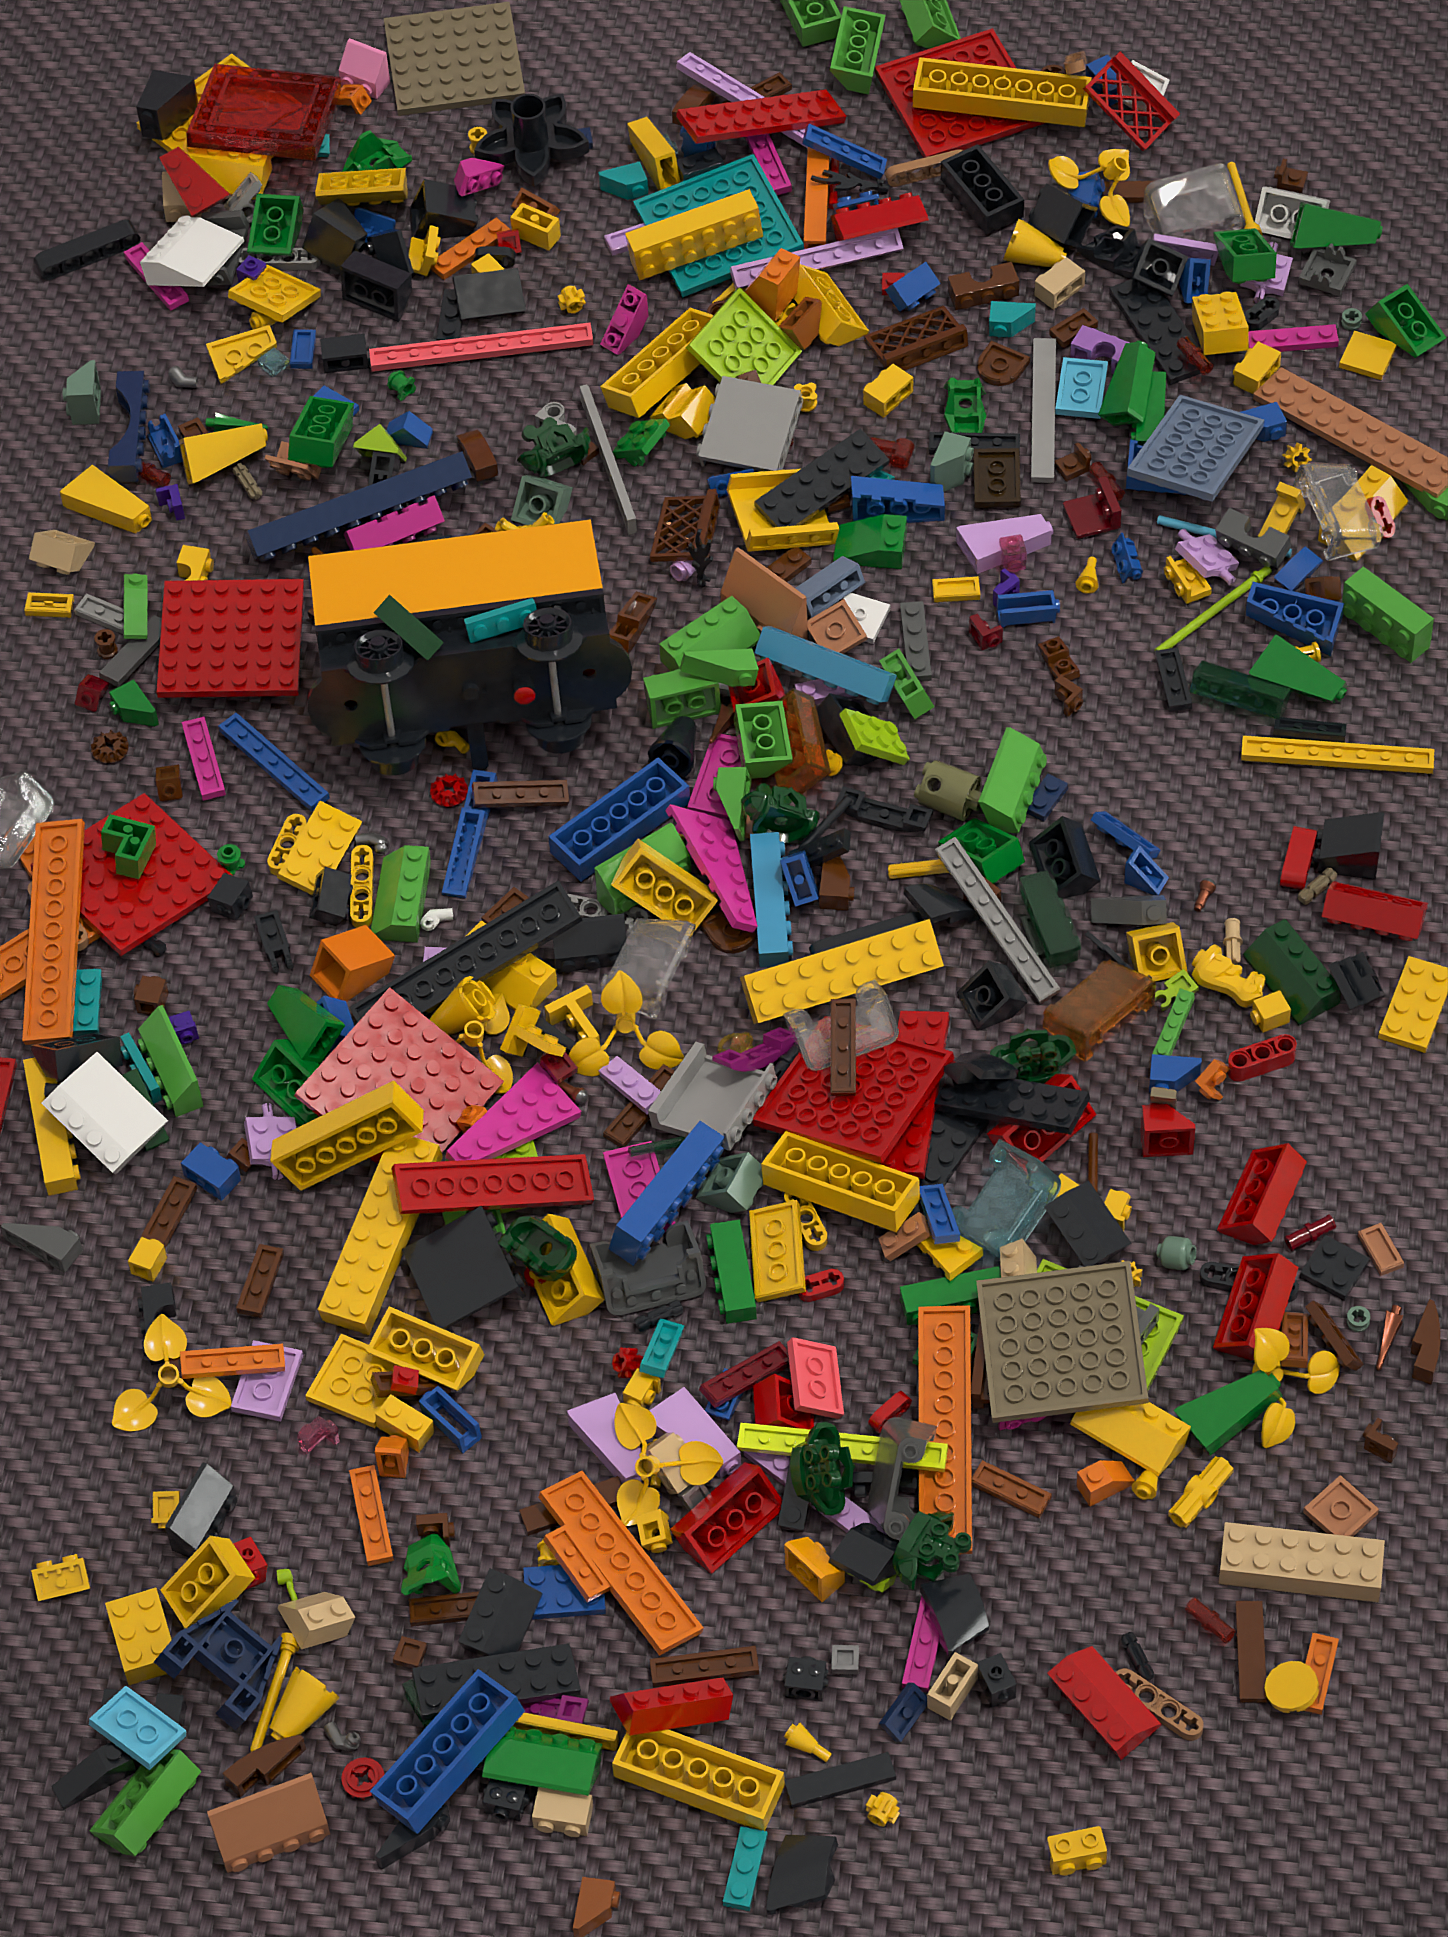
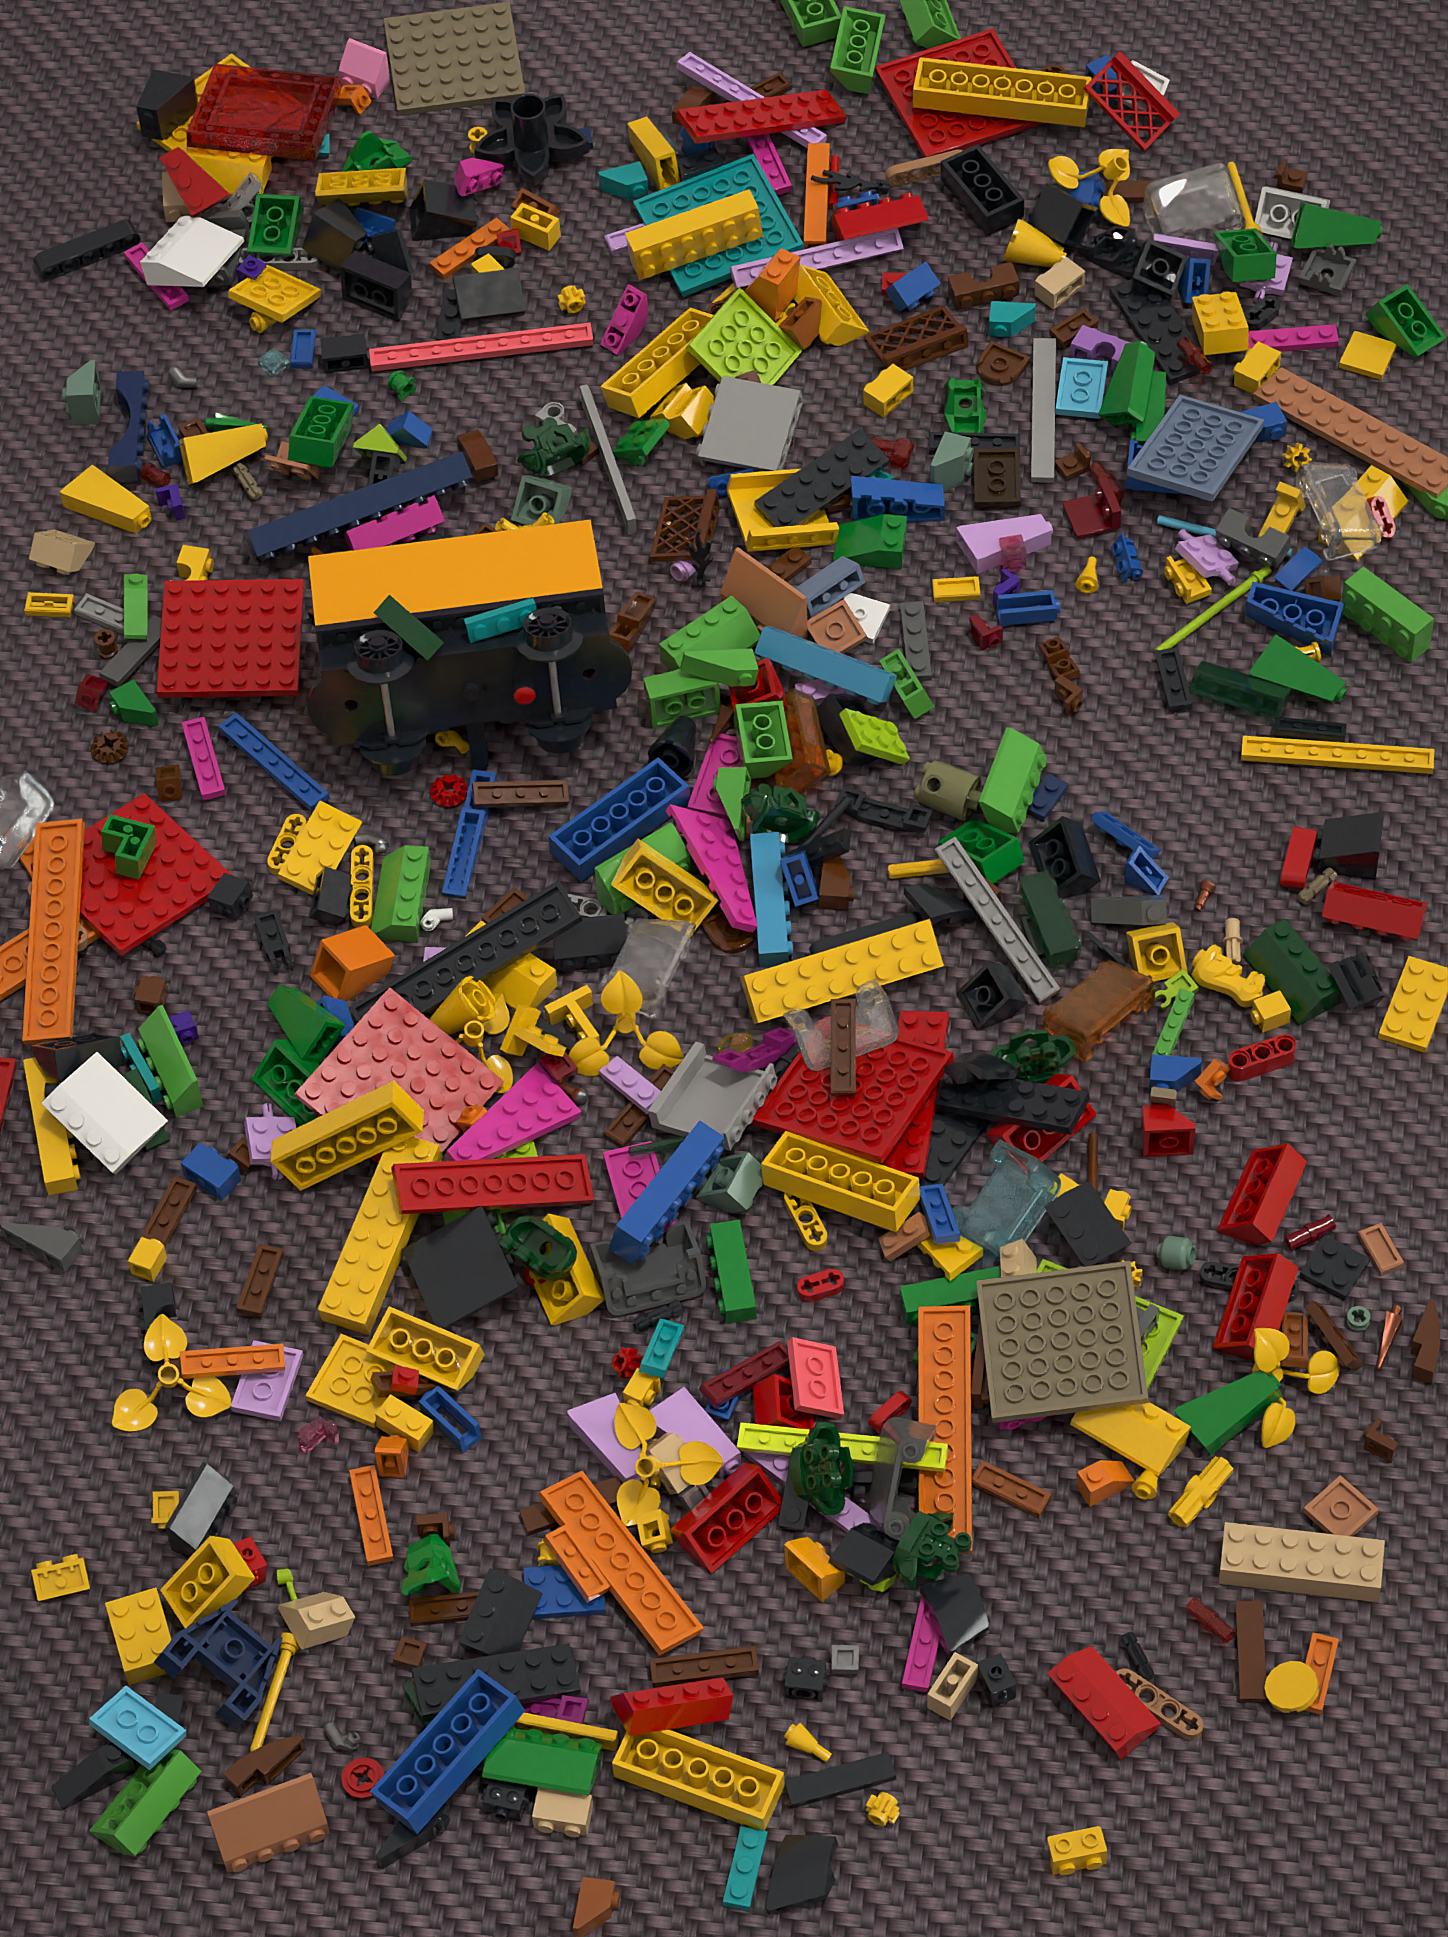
teal plate [73,969,102,1036] -> none
yellow wing [206,325,277,385] -> none
green brick [217,844,245,876] -> none
yellow cone [269,1667,339,1740] -> none
yellow bracket [408,225,441,276] -> none
yellow tile [749,1200,806,1302] -> none
yellow brick [794,383,818,412] -> none
blue plate [802,124,887,179] -> none
dark blue plate [879,1682,927,1742] -> none
medium nougat beam [1064,51,1087,75] -> none
sand green bush [1341,308,1362,331] -> none

